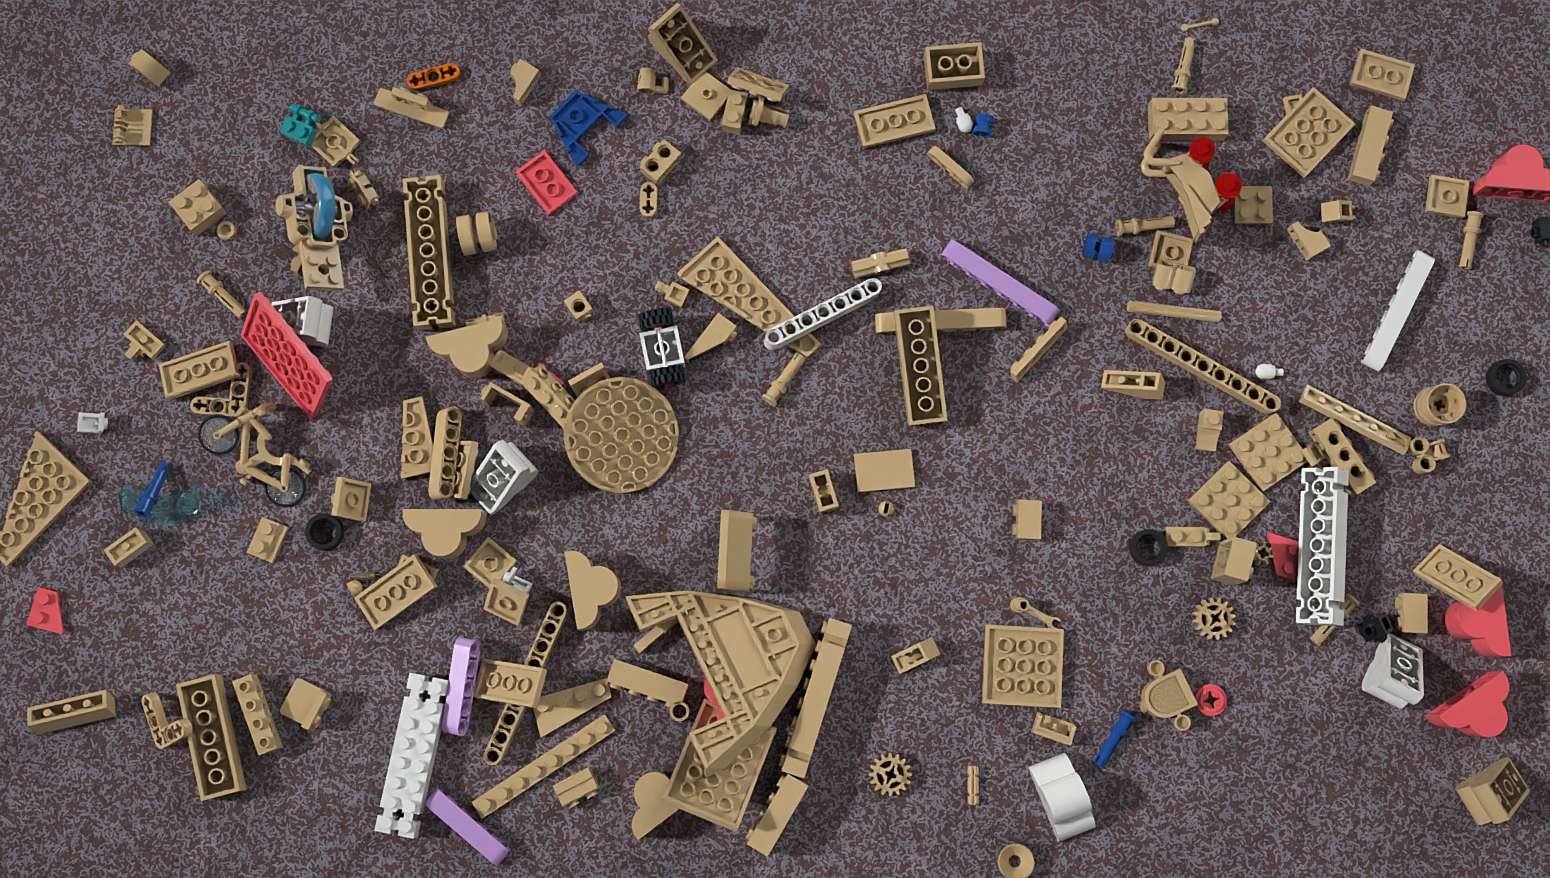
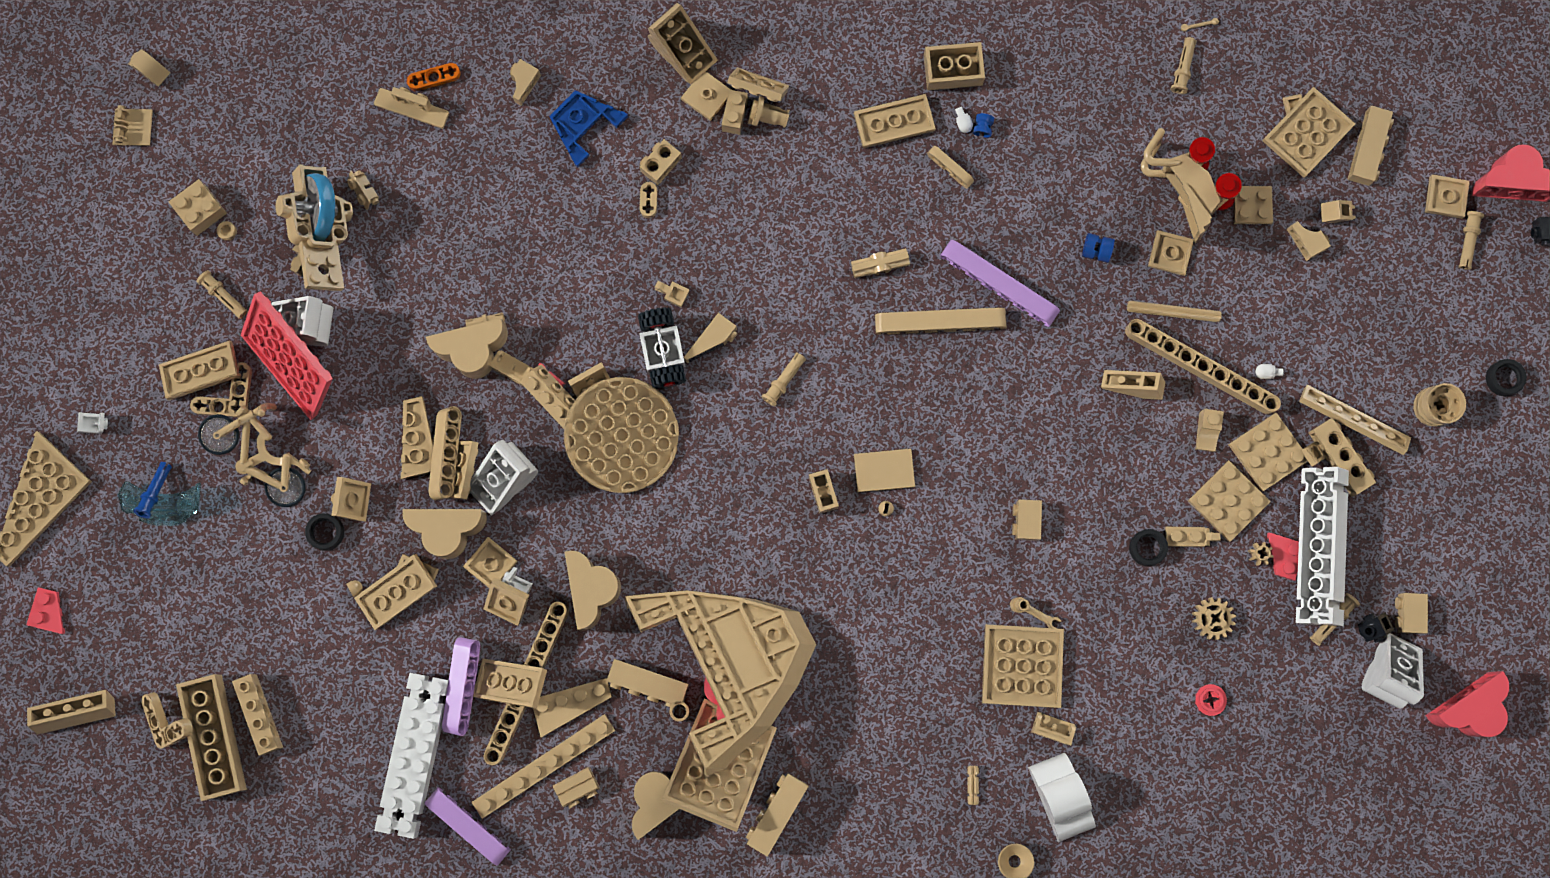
tan panel [104,527,154,567] -> none
tan hinge [123,320,166,362] -> none
tan plate [246,517,289,563] -> none
teal plate [280,104,321,146] -> none
tan bracket [280,678,332,730] -> none
tan plate [311,116,361,168] -> none
tan piece [349,572,381,581] -> none
tan brick [403,175,456,331] -> none
tan wheel [456,211,497,256] -> none
tan panel [480,382,535,427] -> none
coral tile [515,150,579,216] -> none
tan brick [564,290,594,323] -> none
tan beam [634,618,678,653] -> none
tan piece [637,68,669,94] -> none
tan wing [677,236,821,358] -> none
tan windscreen [717,509,757,593] -> none
white beam [764,278,882,350] -> none
tan brick [779,618,852,778] -> none
tan gear [868,753,912,796] -> none
tan arch [891,637,940,674] -> none
tan brick [893,305,948,426] -> none
tan plate [1010,317,1068,382] -> none
blue pin [1093,710,1137,768] -> none
tan pin [1115,216,1175,236] -> none
tan piece [1138,660,1198,731] -> none
tan brick [1148,98,1229,141] -> none
tan brick [1152,260,1196,295] -> none
tan brick [1211,537,1258,585] -> none
tan plate [1349,49,1415,101] -> none
white beam [1361,250,1435,372] -> none
tan piece [1407,437,1450,475] -> none
tan plate [1413,544,1503,612] -> none
coral brick [1445,577,1511,657] -> none
tan brick [1455,756,1530,825] -> none

